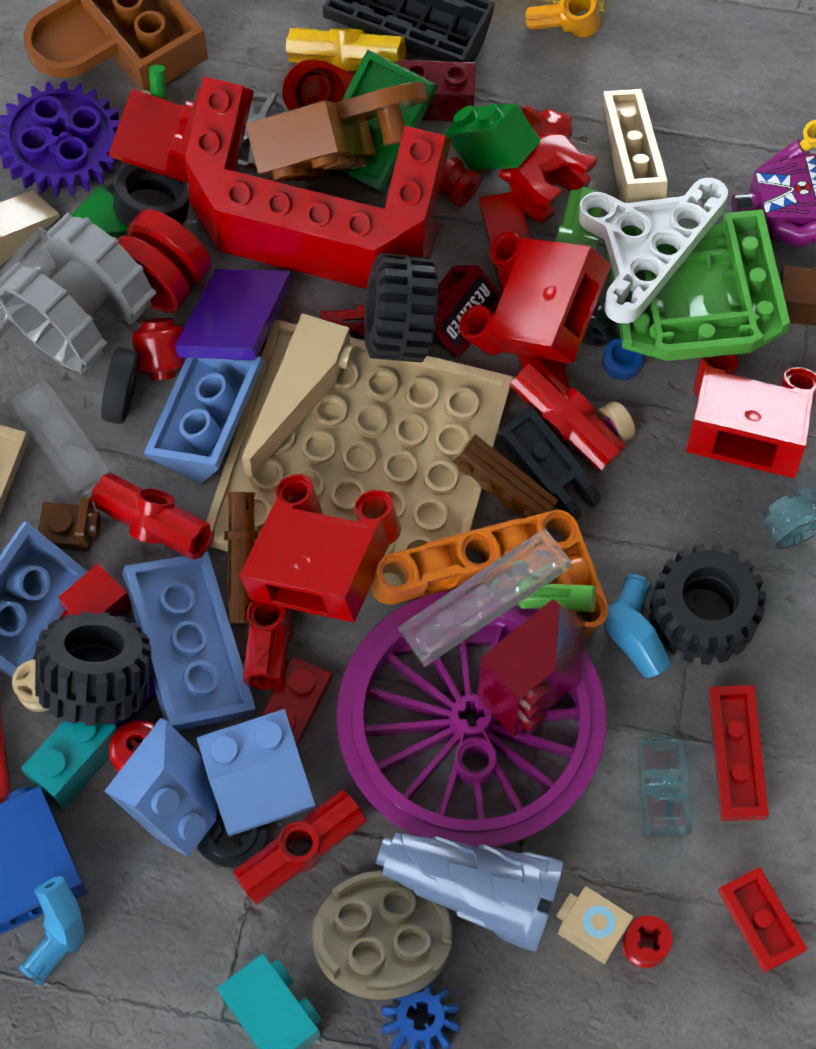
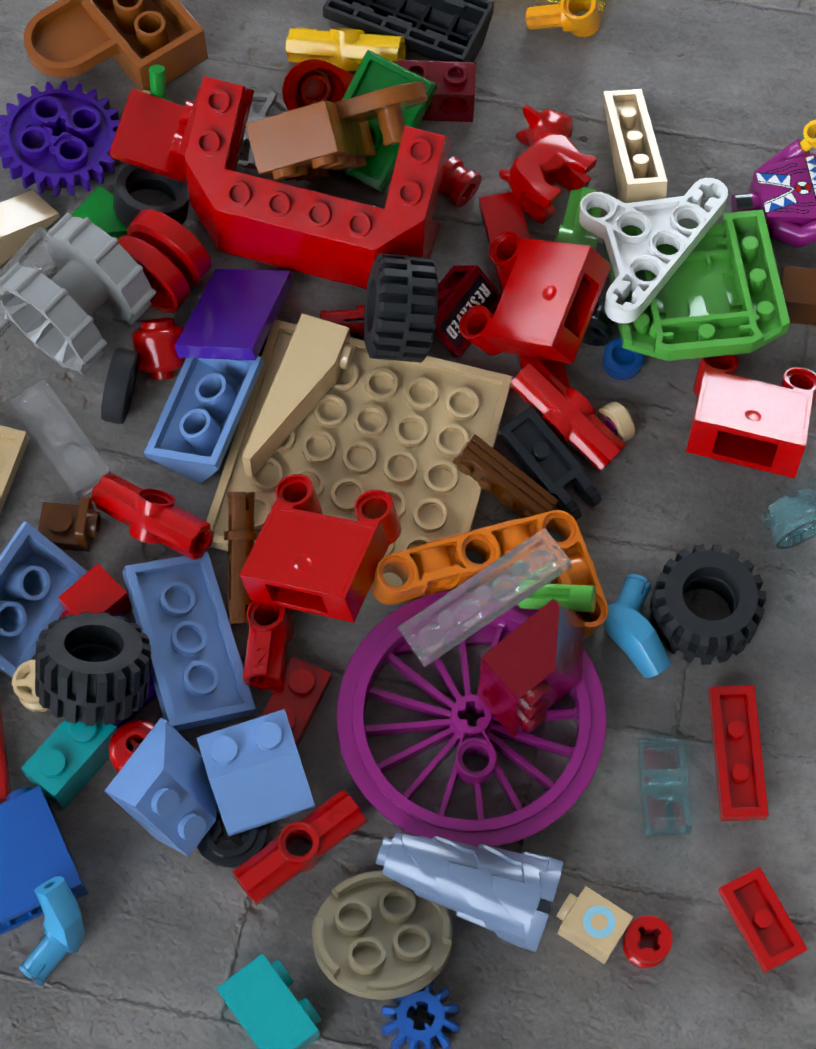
green brick [444,103,541,170] -> none

